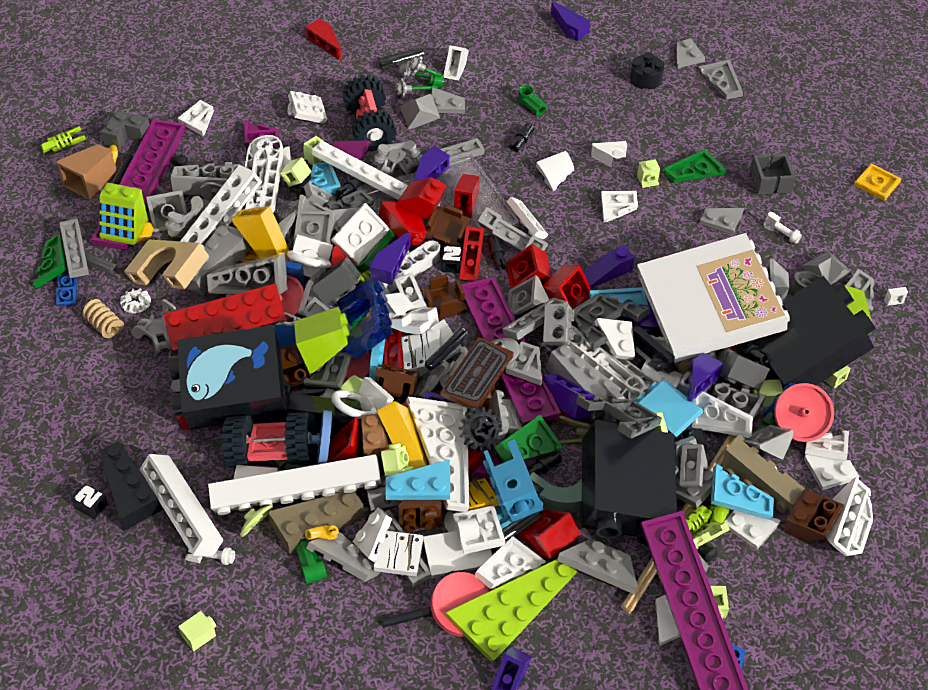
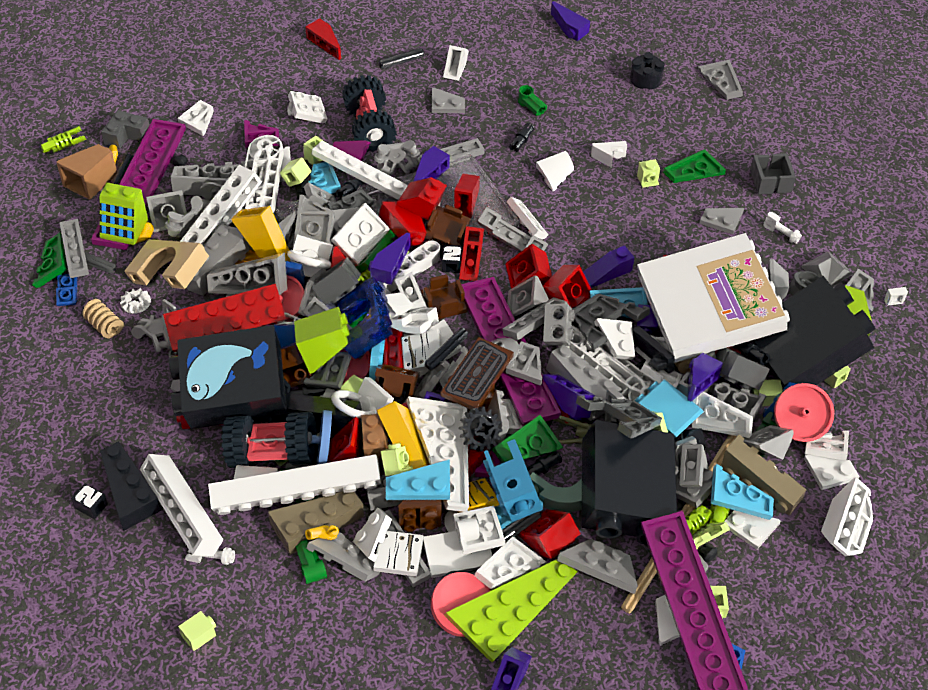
yellowish green dish [240,505,273,537] -> none
black bar [382,607,432,627] -> none
light grey plant [395,55,444,99] -> none
light grey slope [400,94,440,129] -> none
black pin [487,236,507,271] -> none
white wing [601,191,638,222] -> none
light grey wing [676,39,705,68] -> none
reddish brown slope [786,489,844,542] -> none
yellow tile [854,164,901,201] -> none

